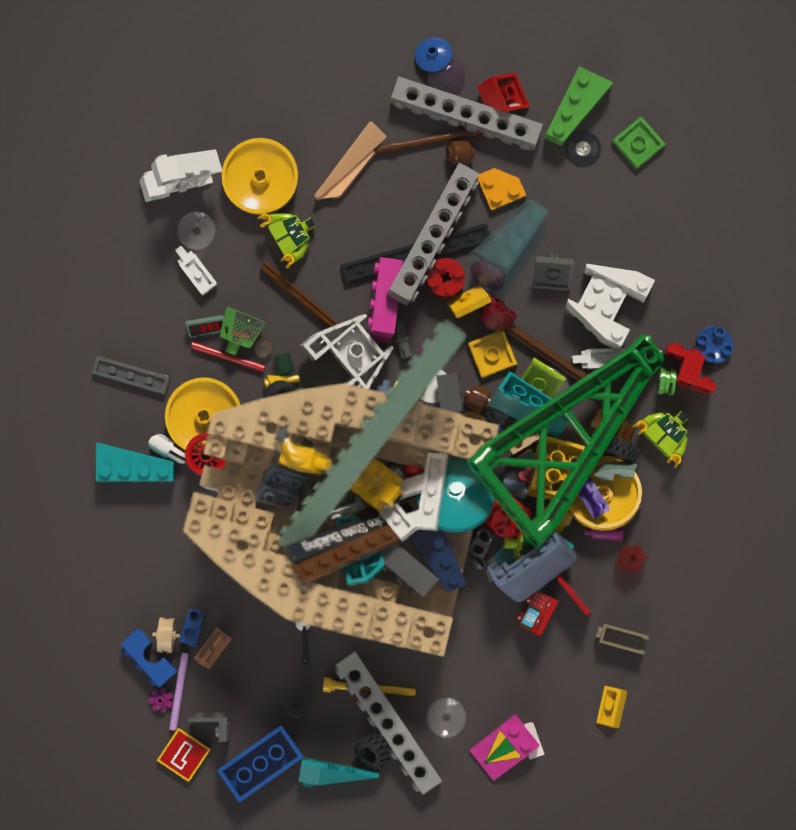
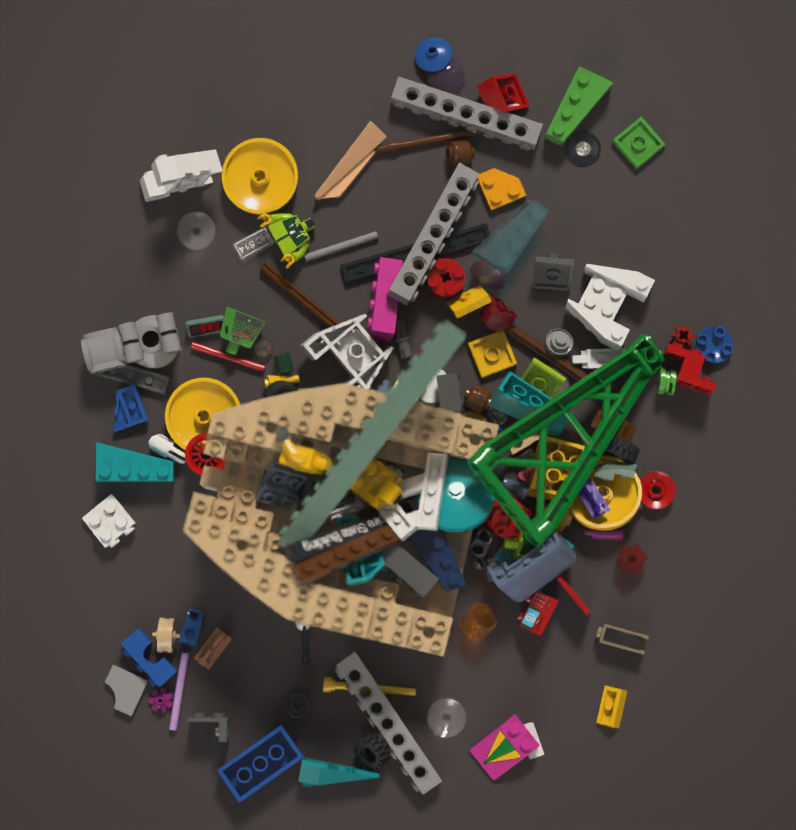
red tile [157,728,211,782] -> none
white hinge [175,246,218,296] -> none
red tile [403,464,423,478] -> none
torso [633,411,689,468] -> none
none -> light grey piece [81,312,182,374]
none -> white plate [82,494,137,548]
none -> light grey tile [105,665,148,716]
none -> blue wing [113,384,149,433]
none -> clear tile [233,226,275,261]
none -> light grey bar [304,231,378,262]
none -> clear orange piece [458,603,498,643]
none -> light grey plate [544,329,573,357]
none -> red dish [640,471,676,509]
none -> red gear [670,324,695,346]

